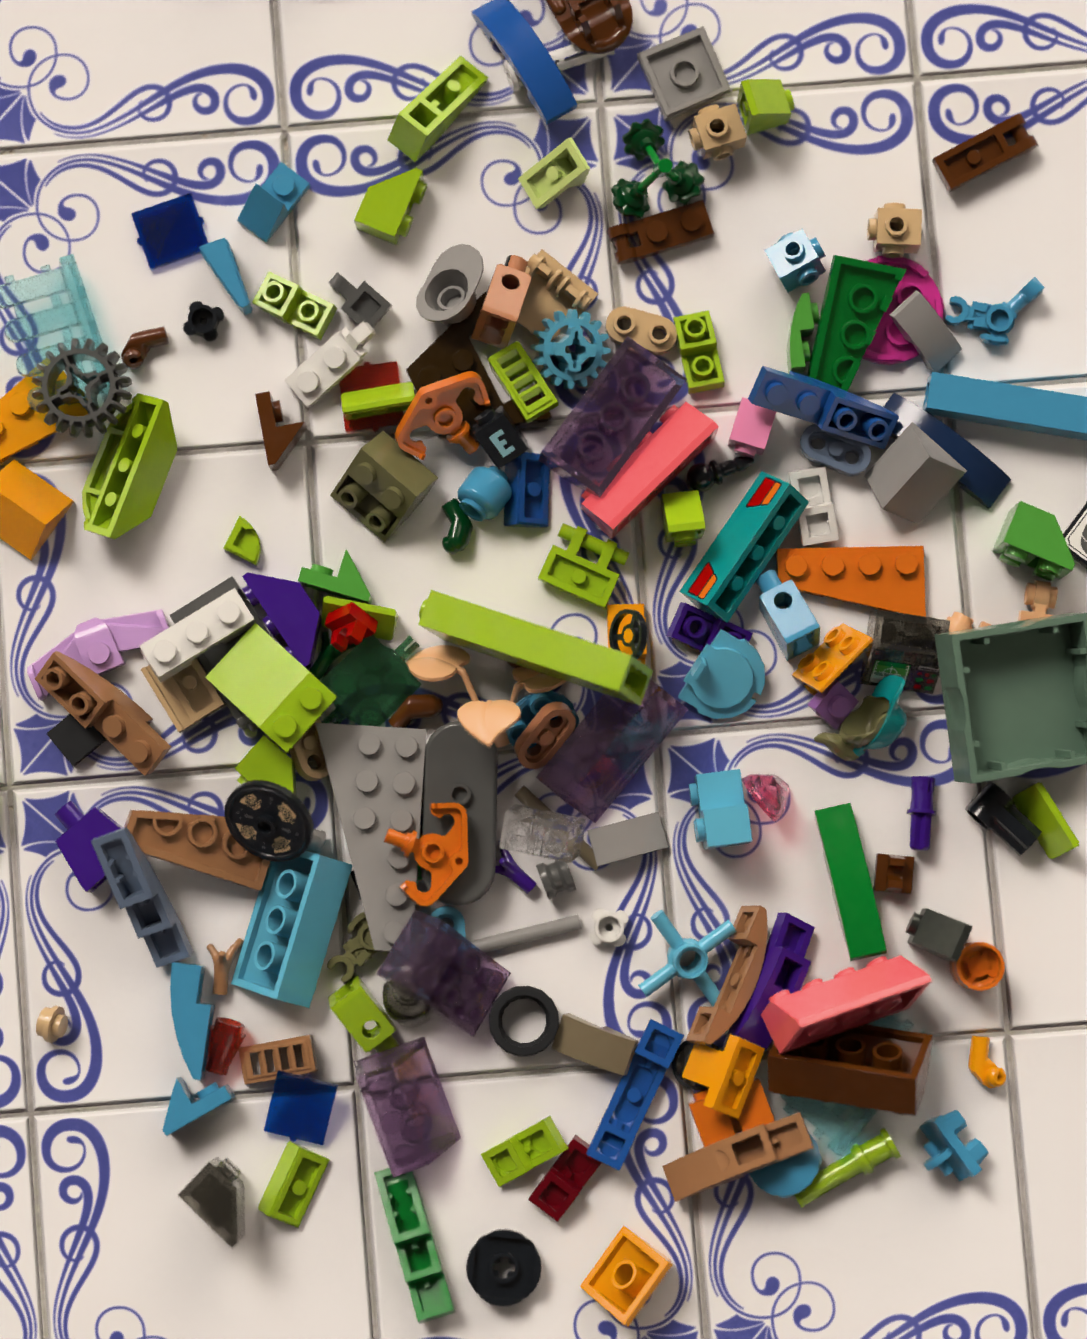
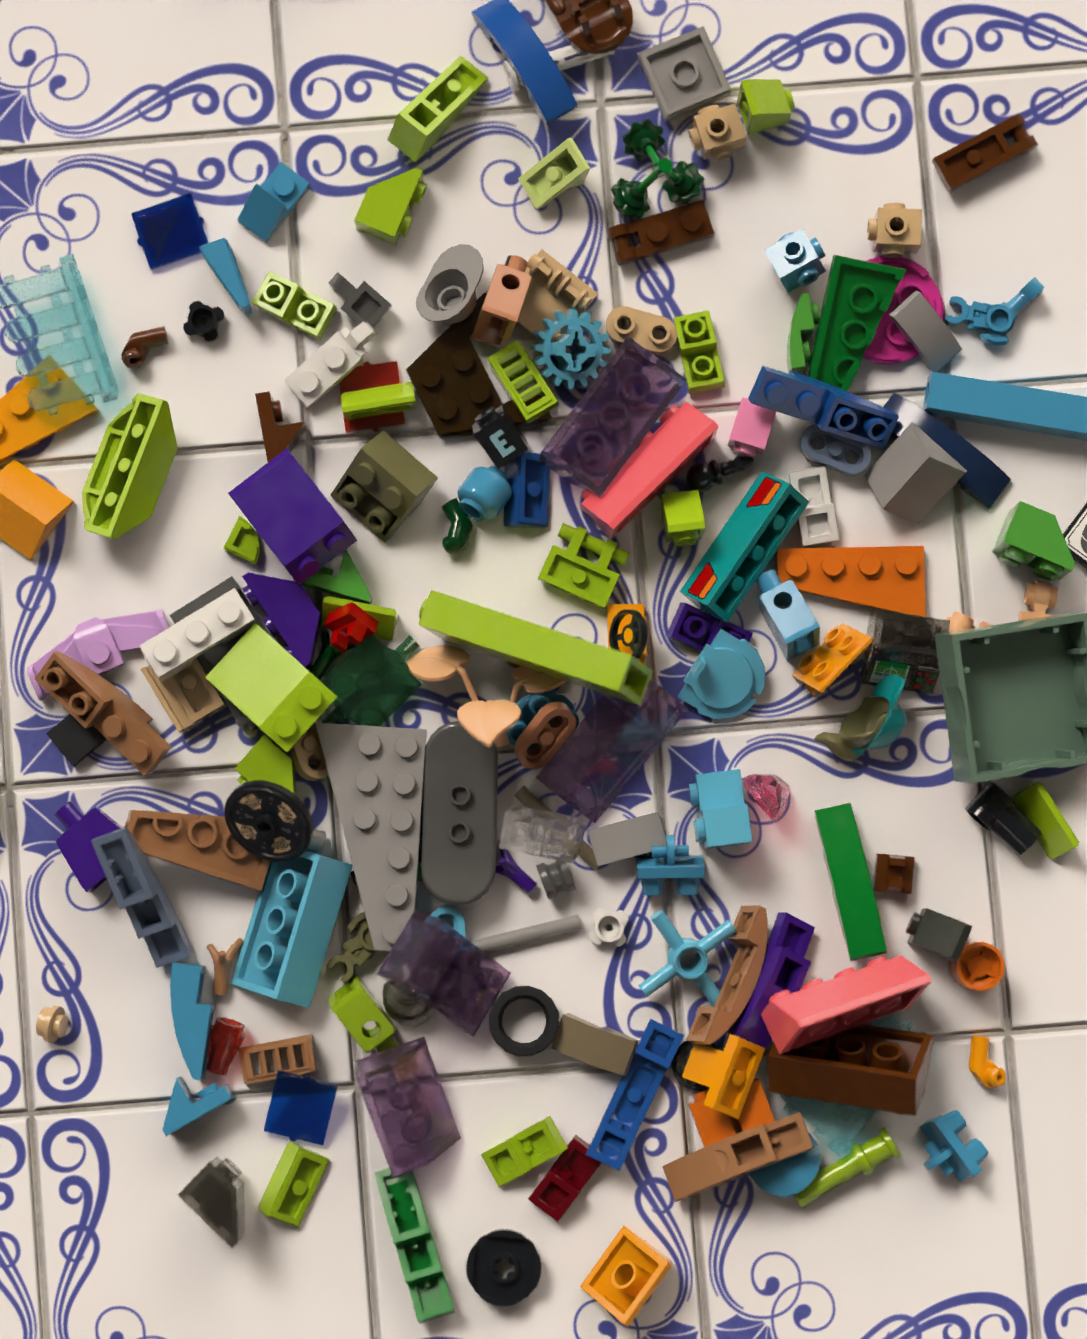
dark grey gear [32,338,132,438] -> none
orange piece [384,802,468,907] -> none
reddish brown arm [388,694,443,728] -> none
orange piece [395,371,491,460] -> none
medium lavender plate [807,679,859,730] -> none
dark purple axle [907,776,936,851] -> none
none -> dark purple slope [228,448,357,585]
none -> dark azure hips [636,835,705,896]

